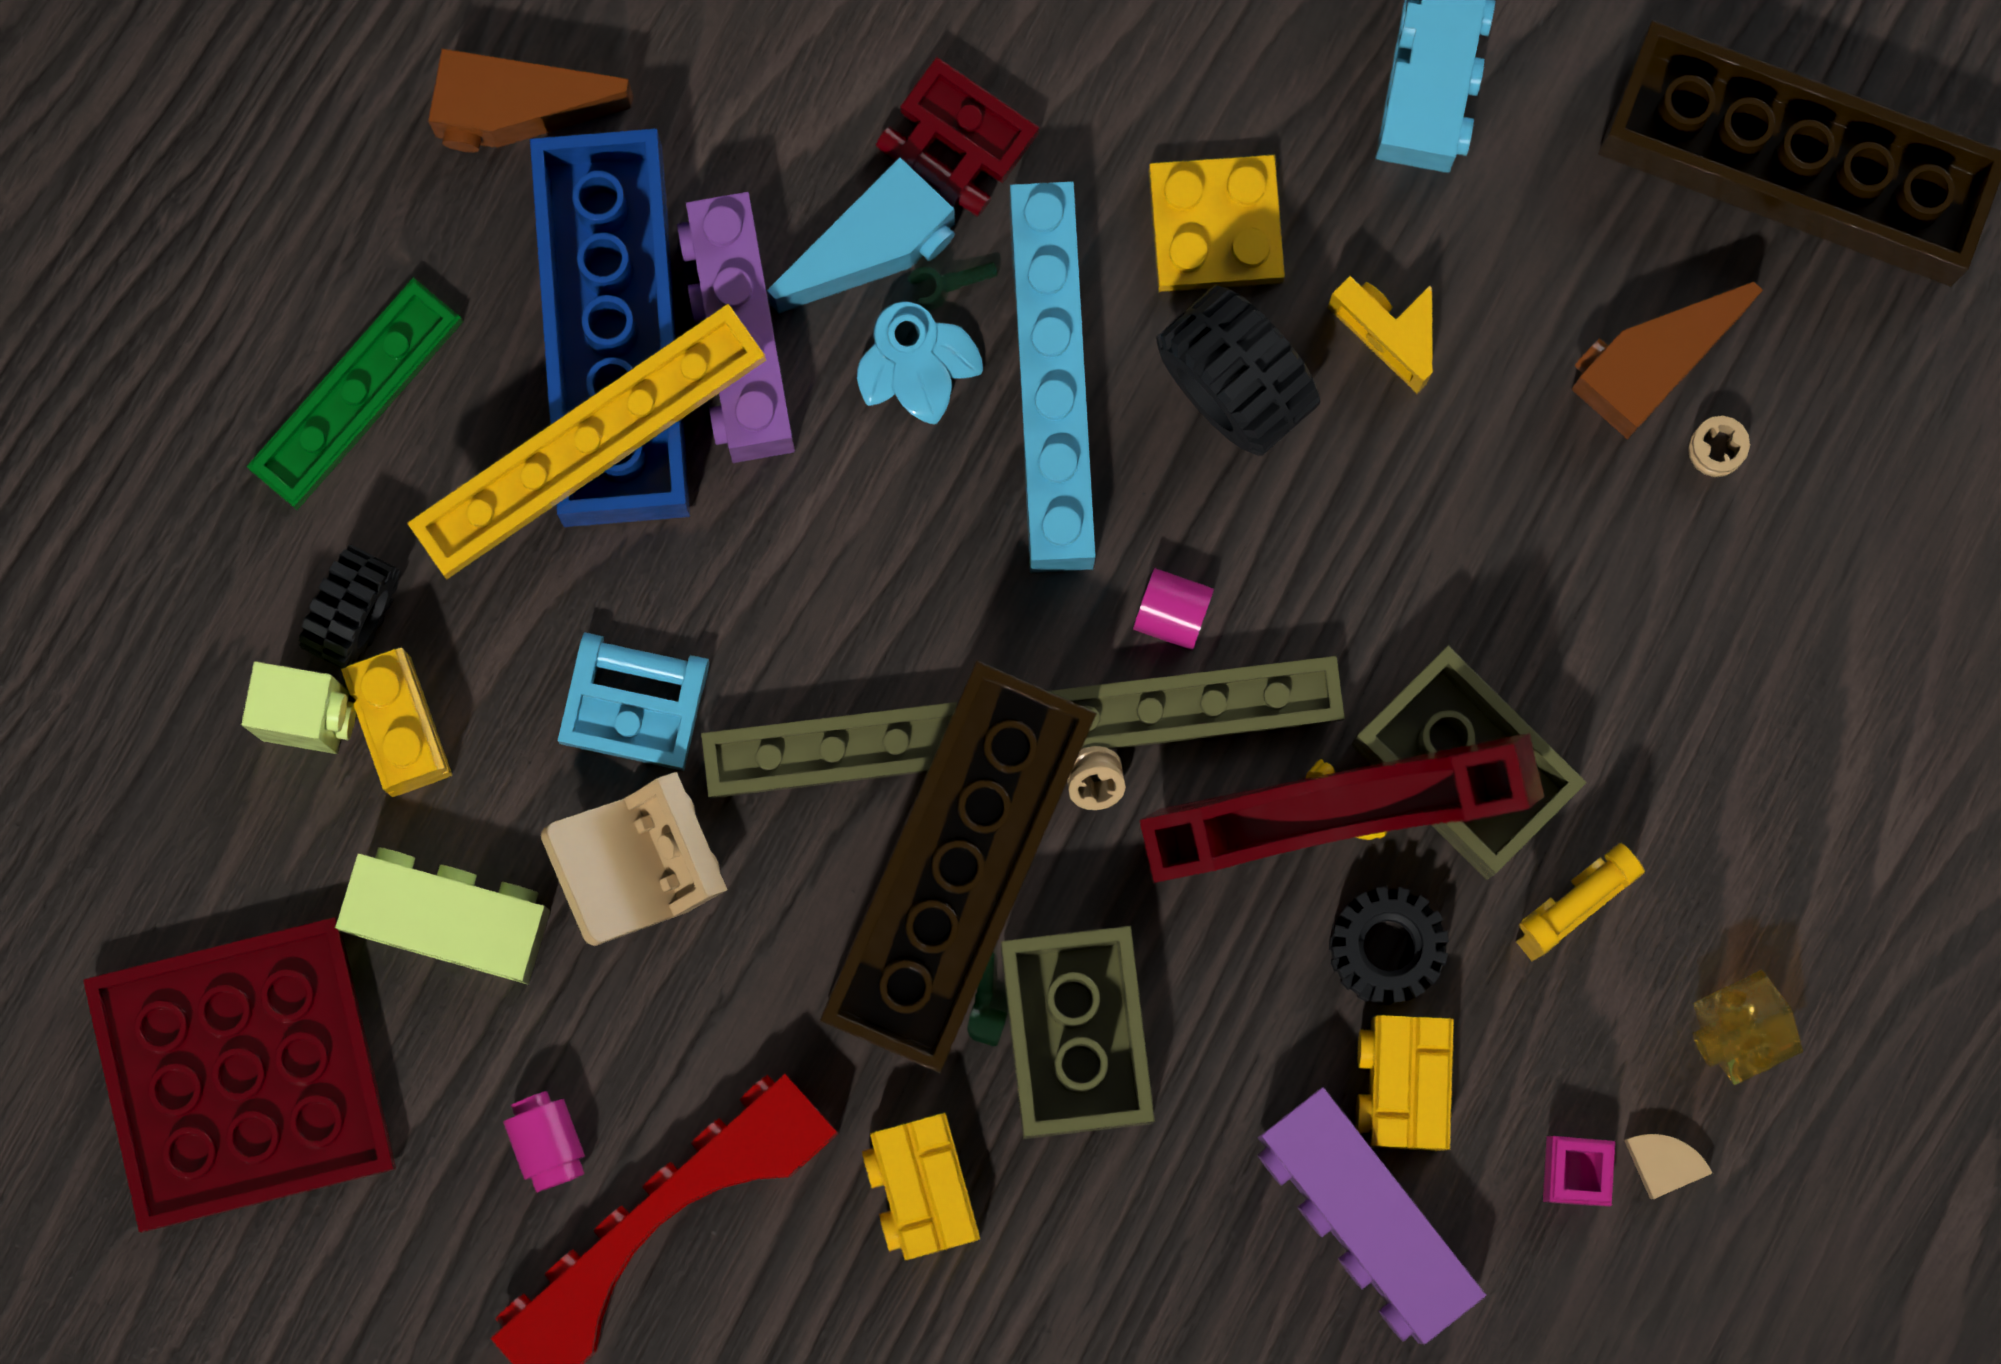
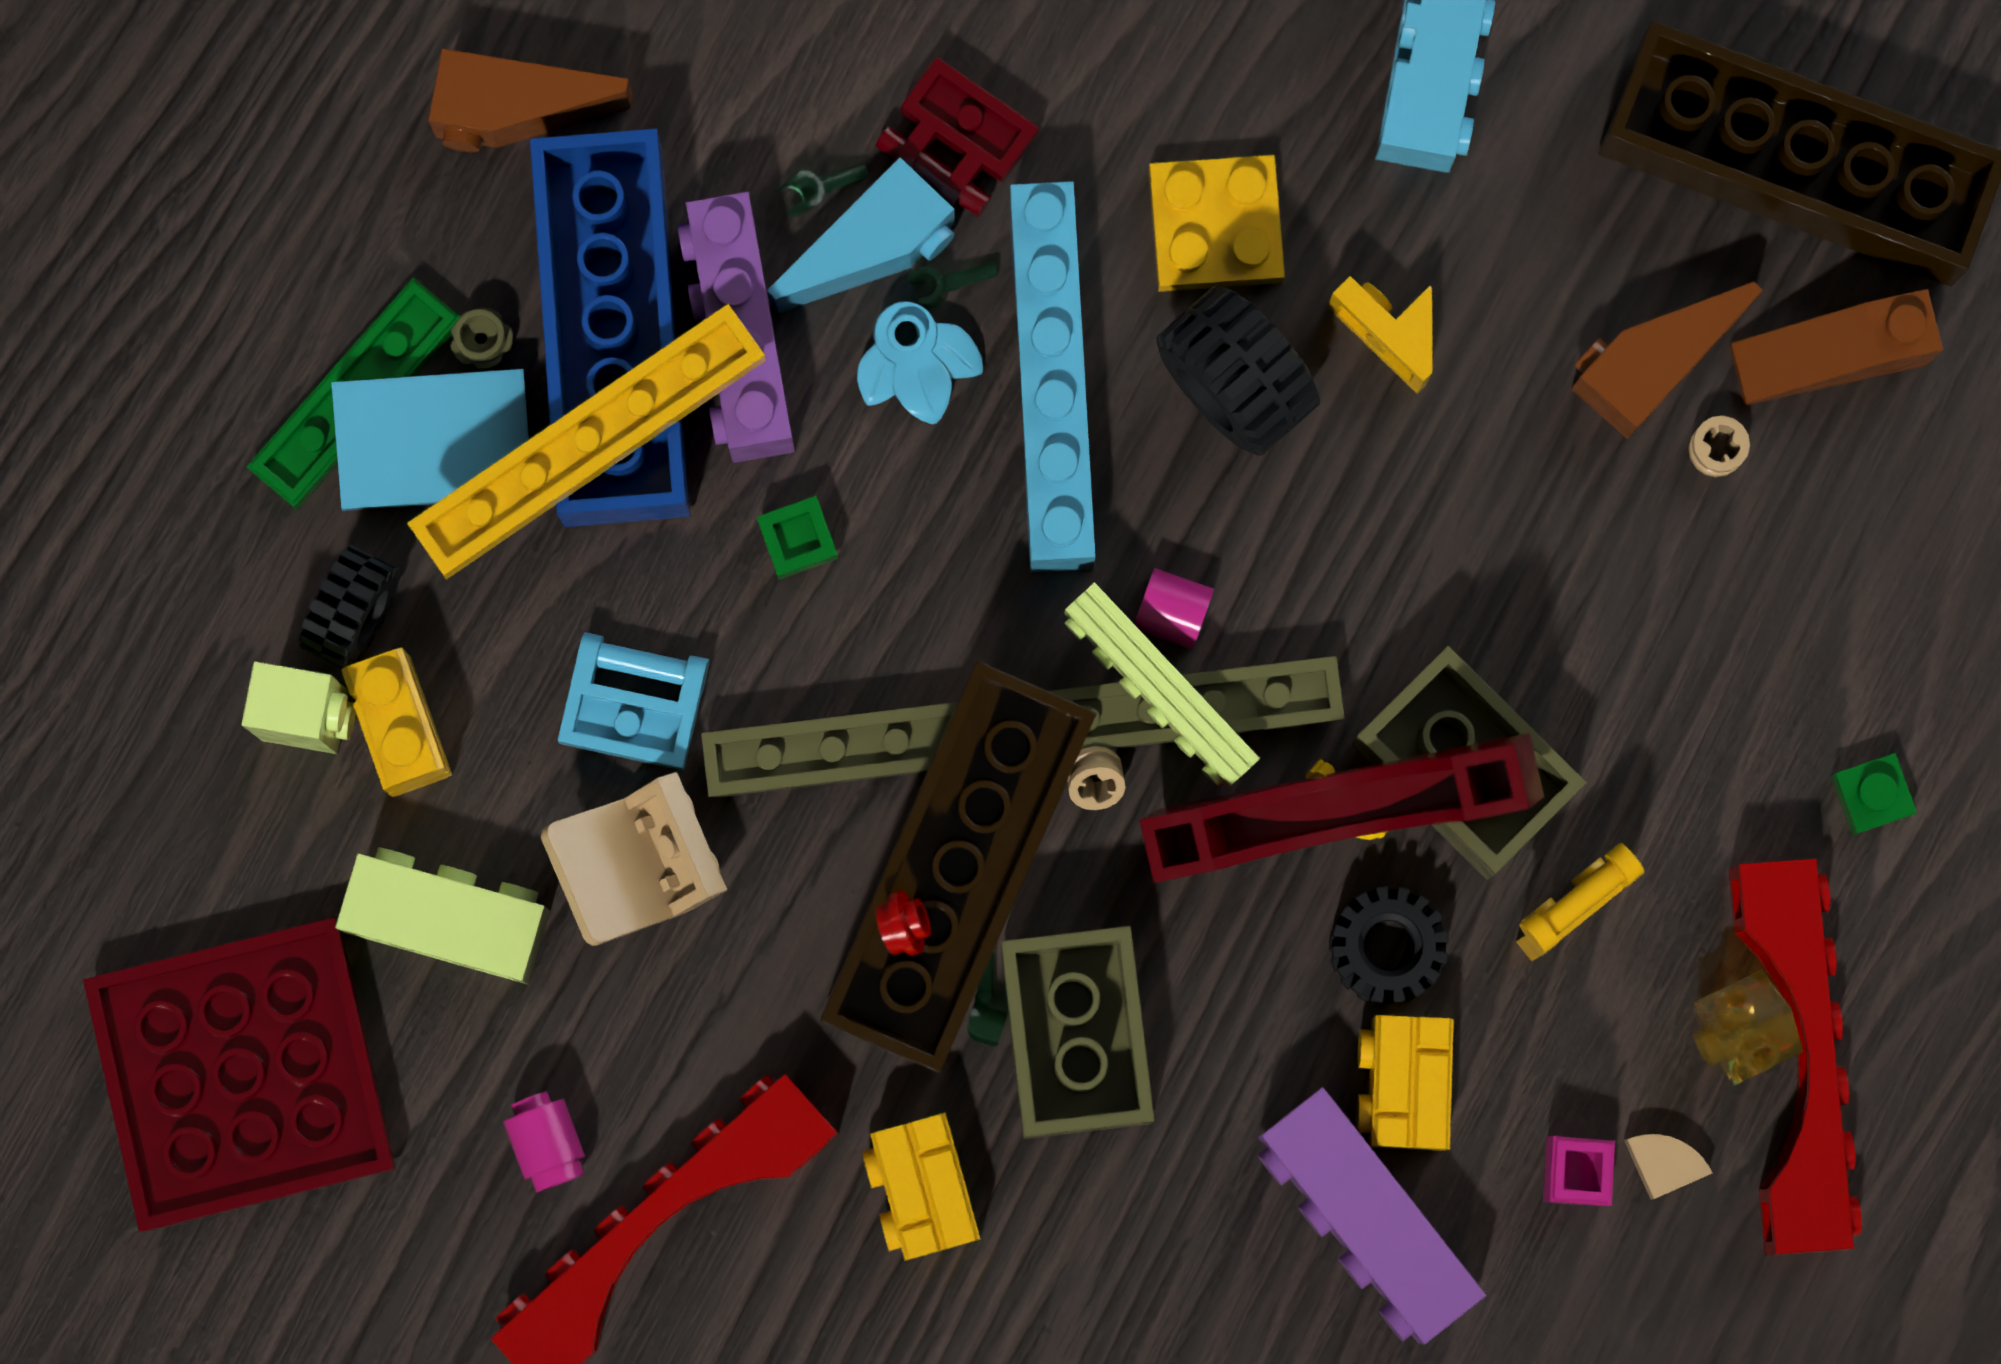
none -> medium azure tile [331,369,529,511]
none -> olive plate [451,307,513,369]
none -> green plate [756,496,838,580]
none -> clear green hand [777,163,868,217]
none -> red plate [876,890,931,956]
none -> yellowish green piece [1064,582,1260,789]
none -> red arch [1728,859,1862,1255]
none -> dark orange slope [1729,289,1943,406]
none -> green plate [1831,753,1917,836]

